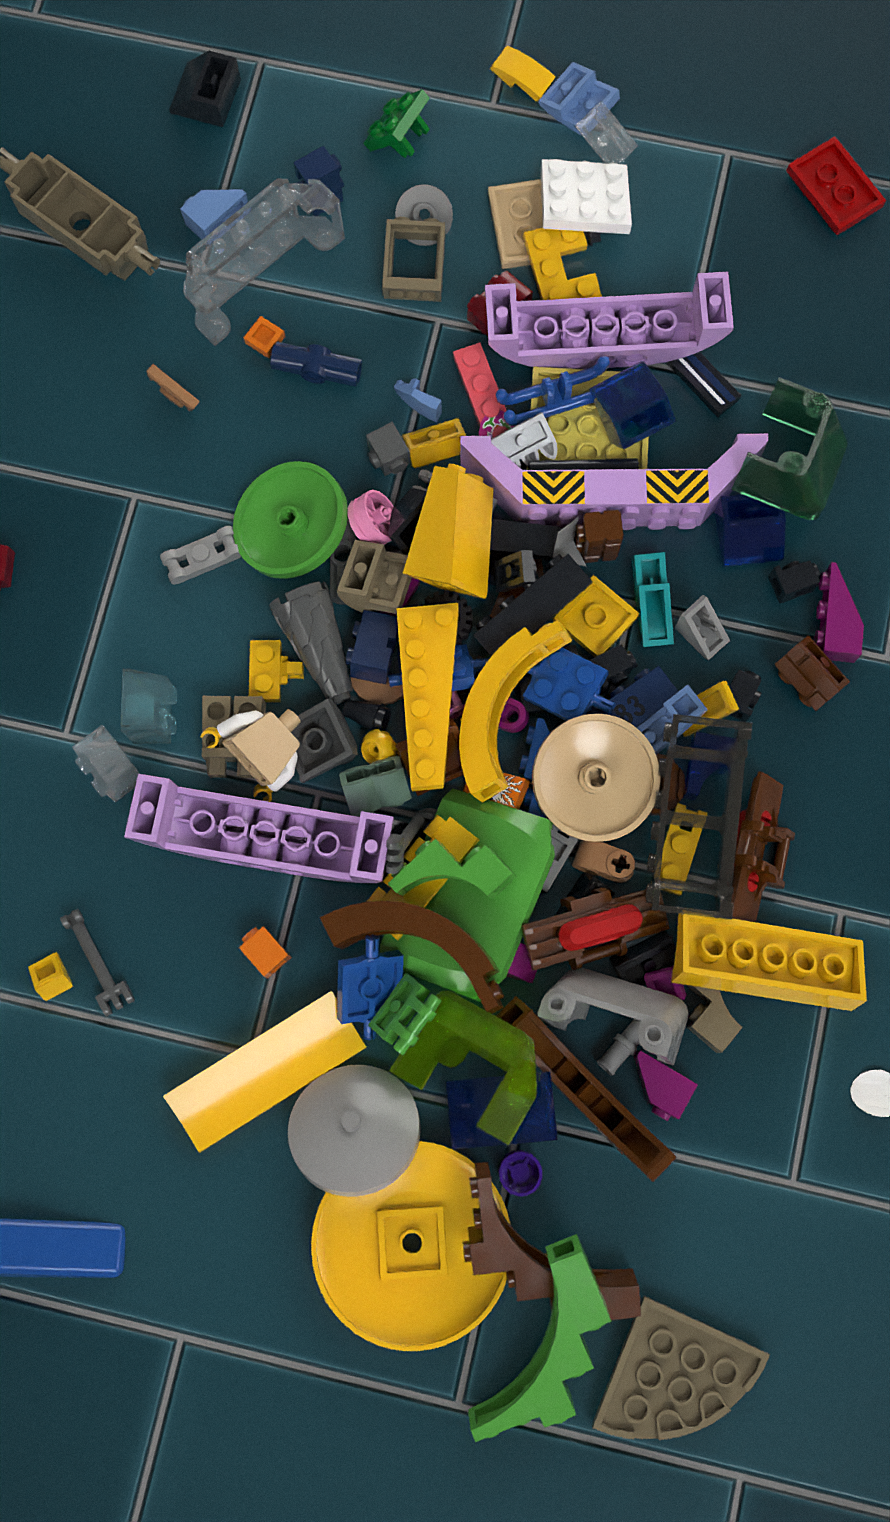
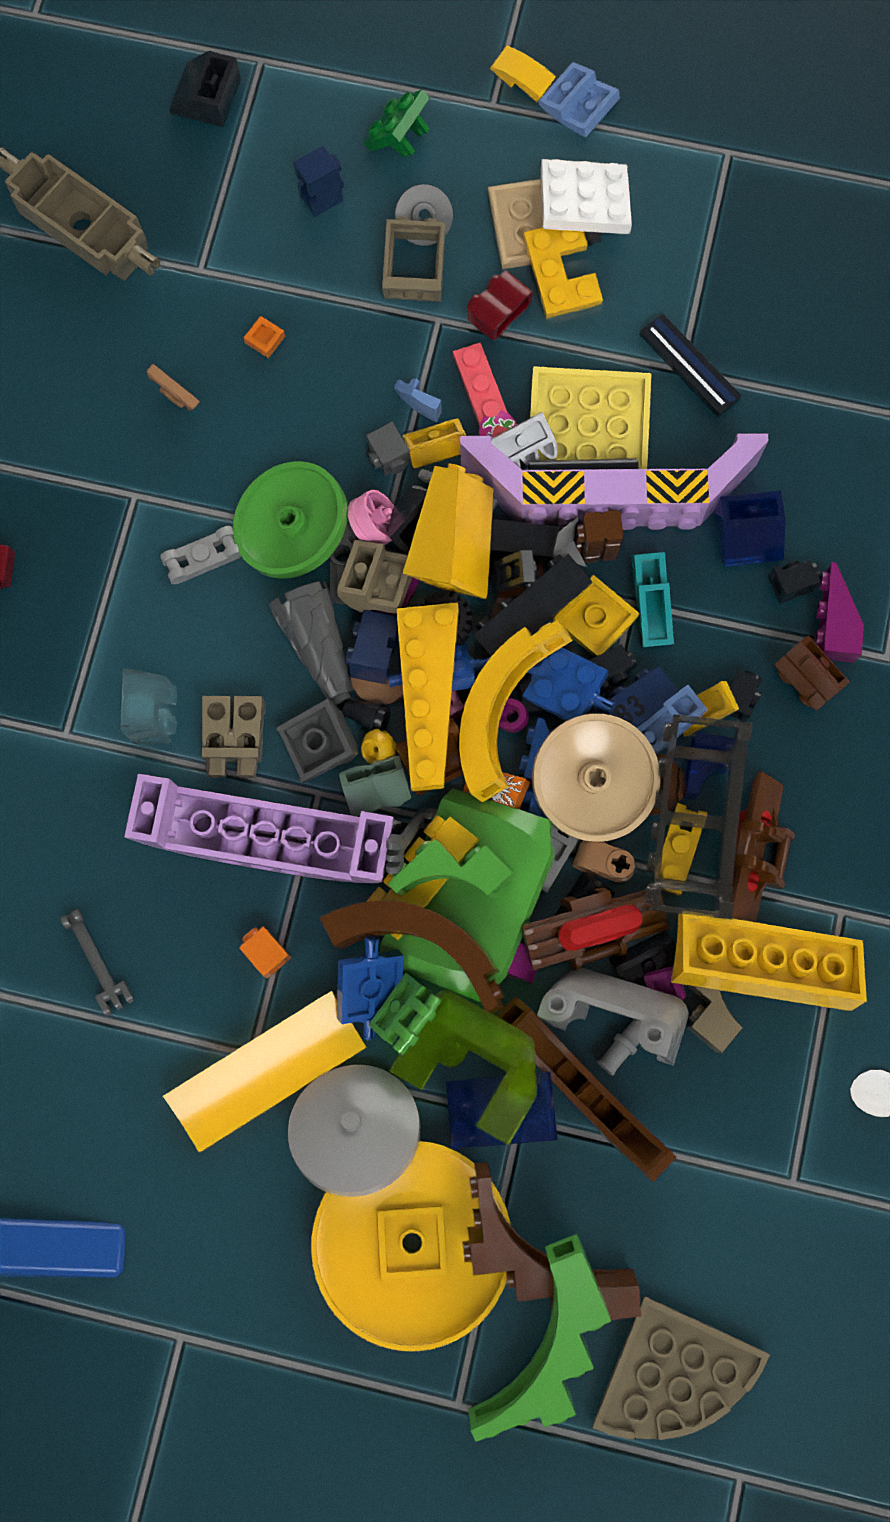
yellow slope [28,952,73,1001] -> none
clear brick [72,725,141,802] -> none
medium blue slope [180,189,250,246] -> none
clear windscreen [183,178,345,346] -> none
tan torso [201,709,301,802] -> none
yellow hinge [249,640,304,702] -> none
dark blue piece [270,342,363,387] -> none
lavender slope [485,272,734,369] -> none
blue piece [495,356,618,426] -> none
dark purple wheel [498,1150,543,1196] -> none
clear slope [575,101,638,164] -> none
clear blue slope [589,361,676,449] -> none
magenta slope [634,1051,698,1121] -> none
light grey slope [675,595,730,660] -> none
clear green windscreen [731,377,848,520] -> none
red plate [786,136,886,235] -> none

